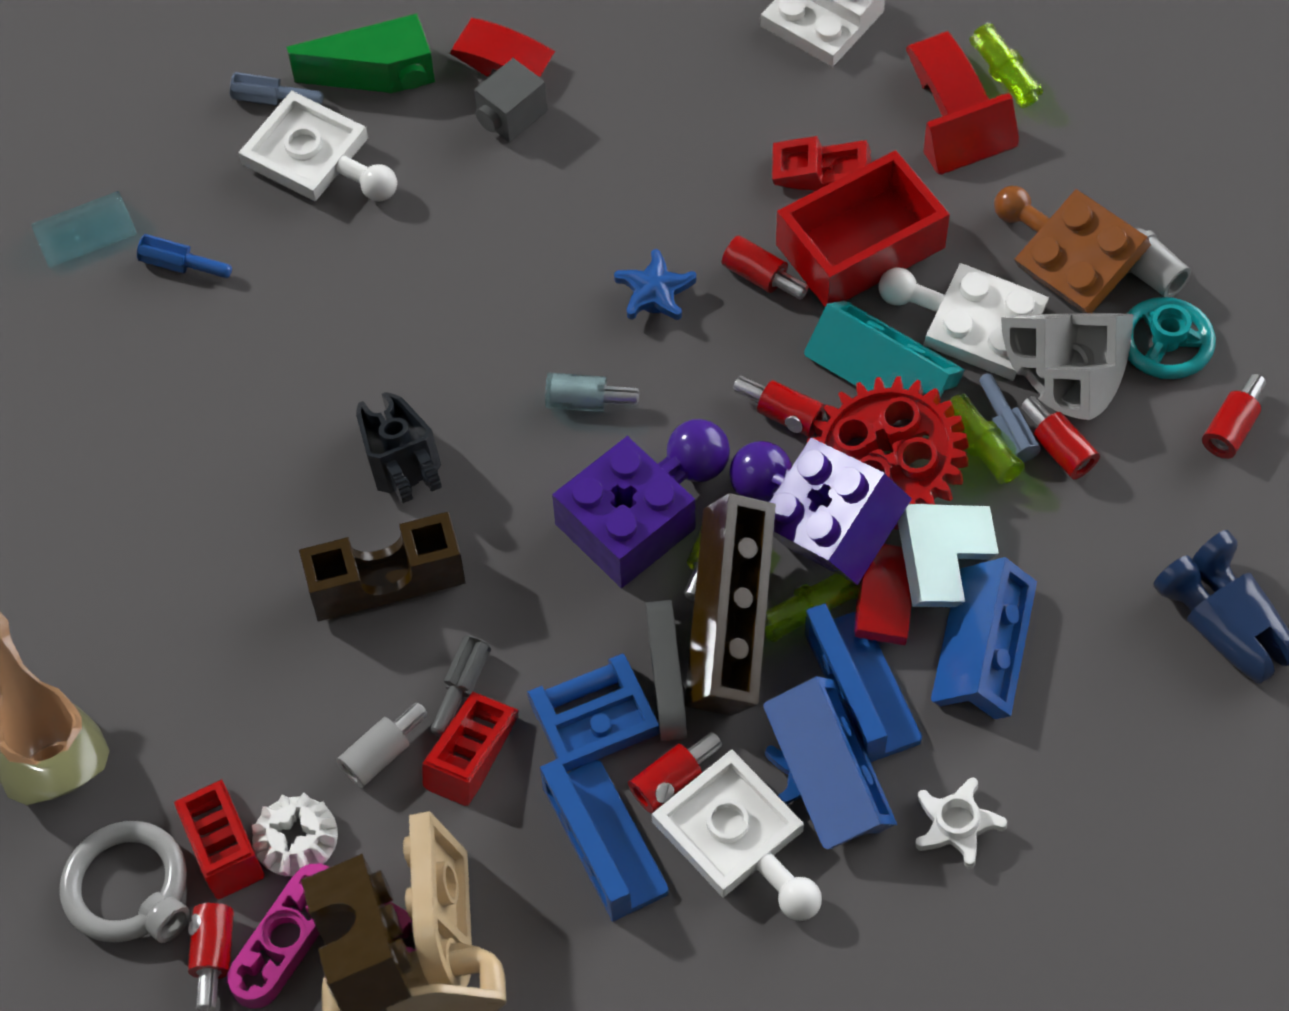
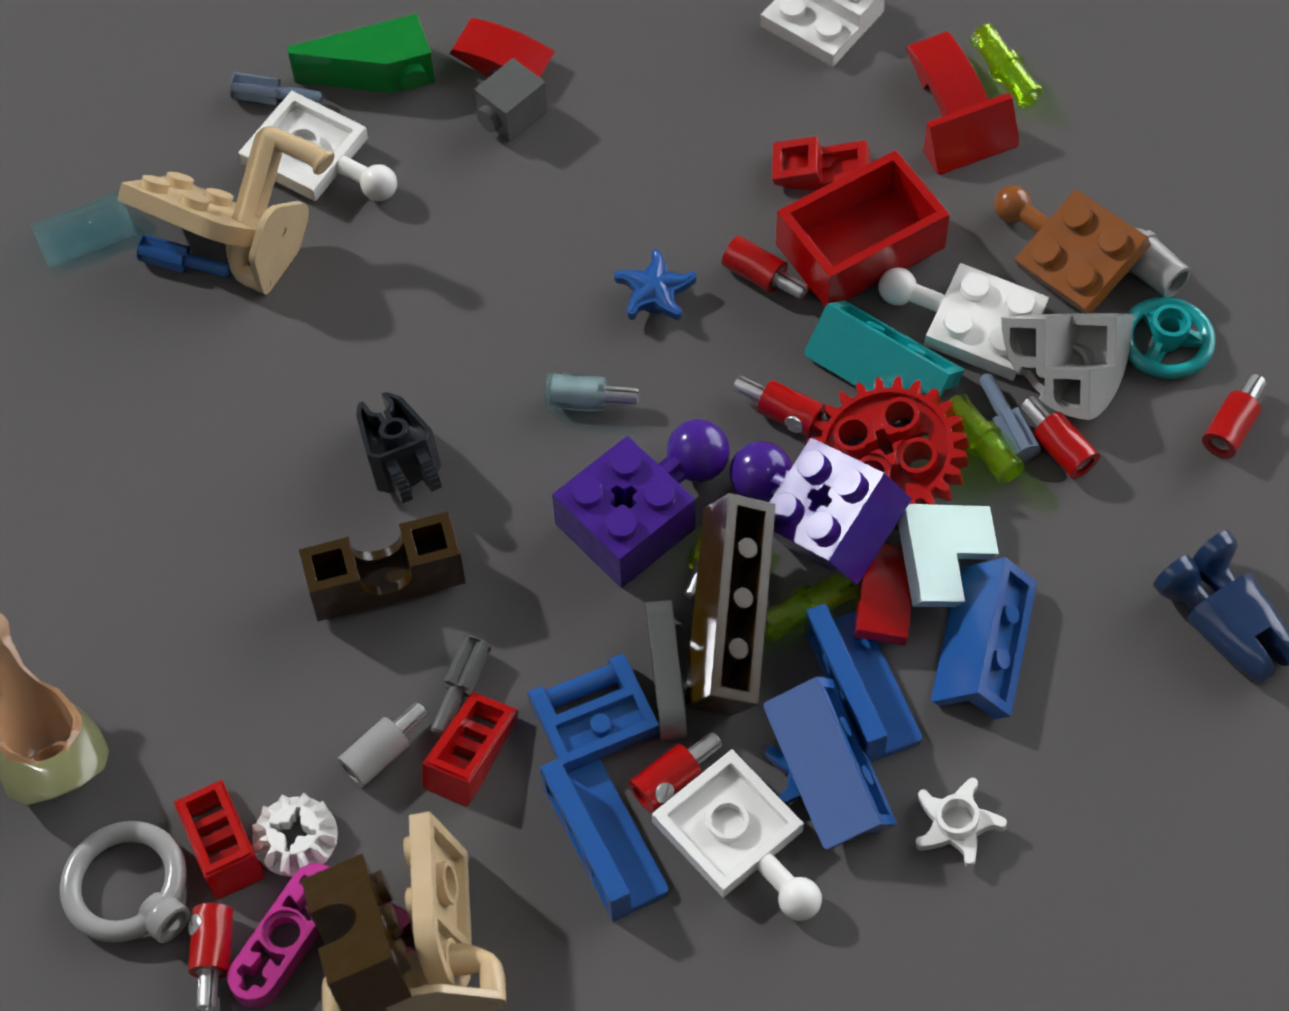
none -> tan plate [117,126,335,295]

